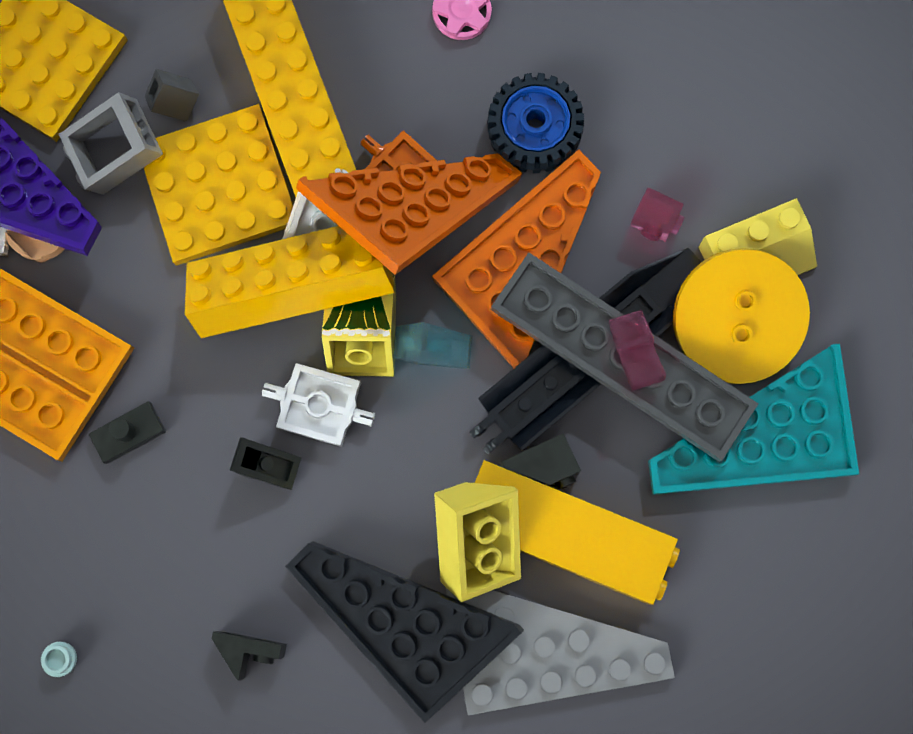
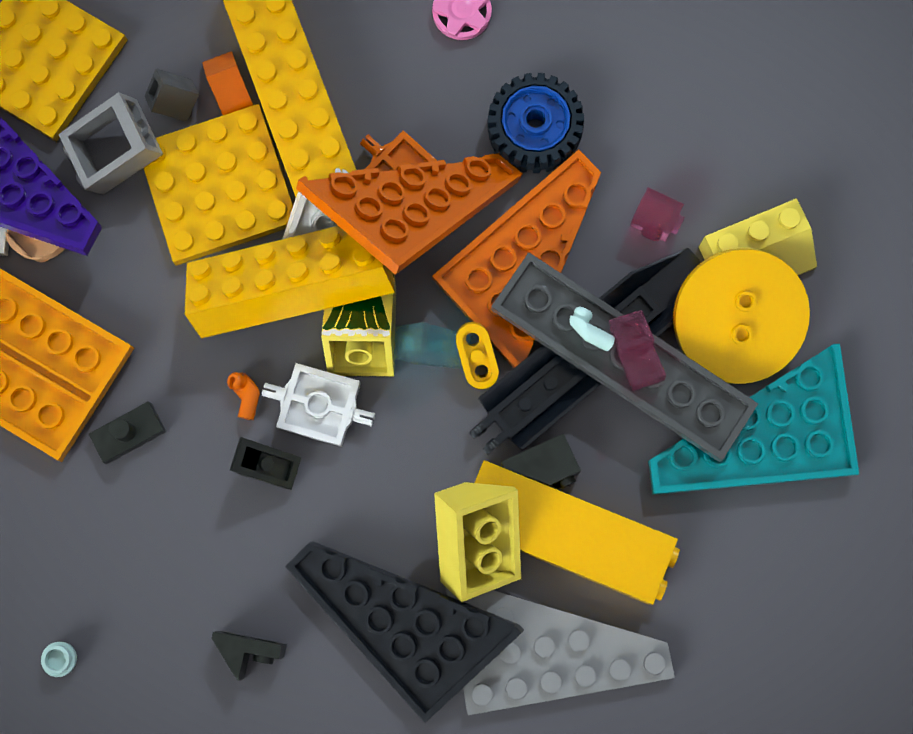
none -> orange slope [202,51,253,115]
none -> orange arm [227,372,260,420]
none -> yellow plate [456,322,499,389]
none -> light aqua arm [569,306,615,351]

